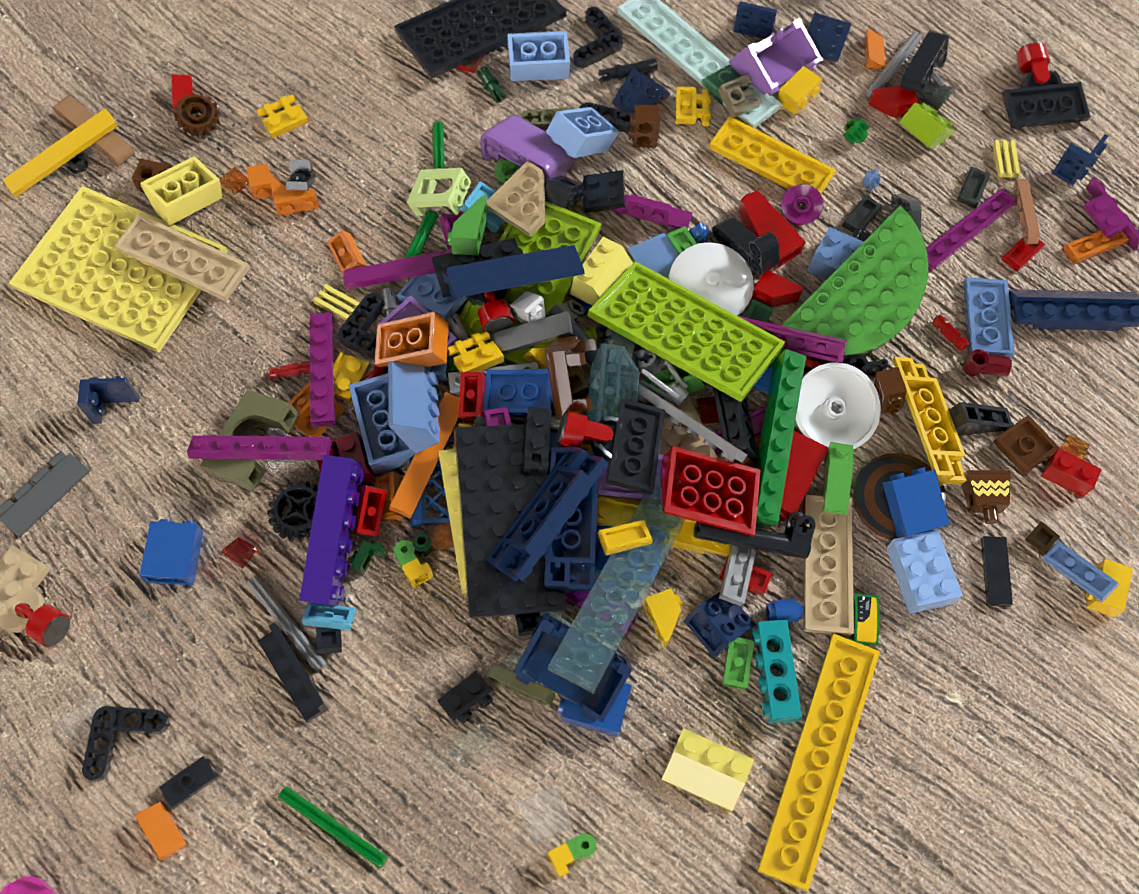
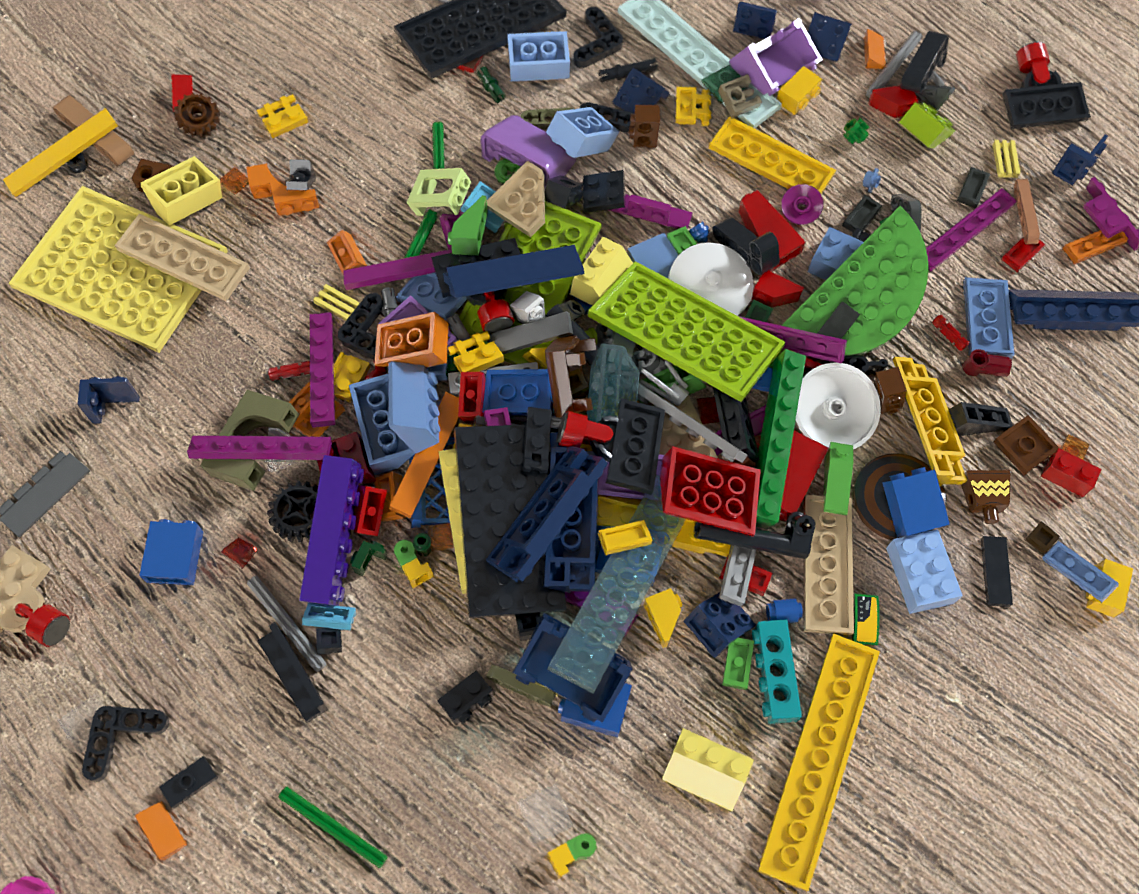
none -> pearl dark grey tile [817,301,860,339]

